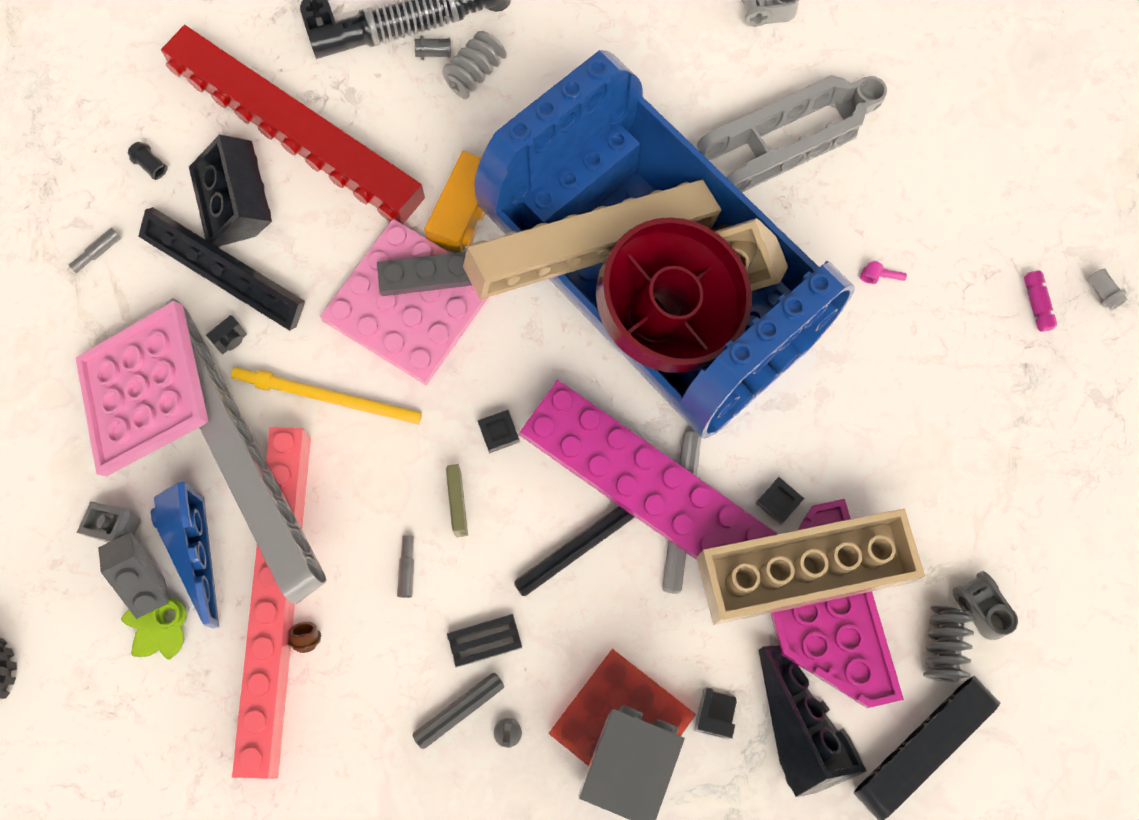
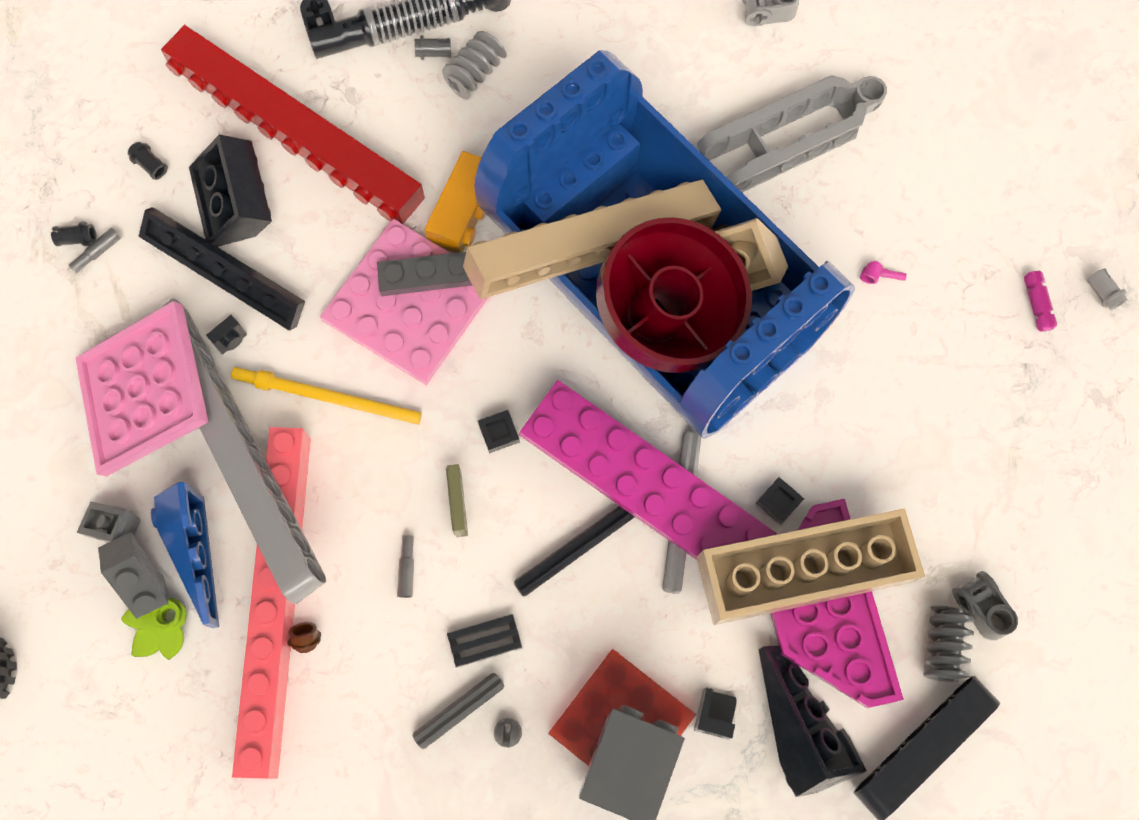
none -> black pin [51,221,96,247]

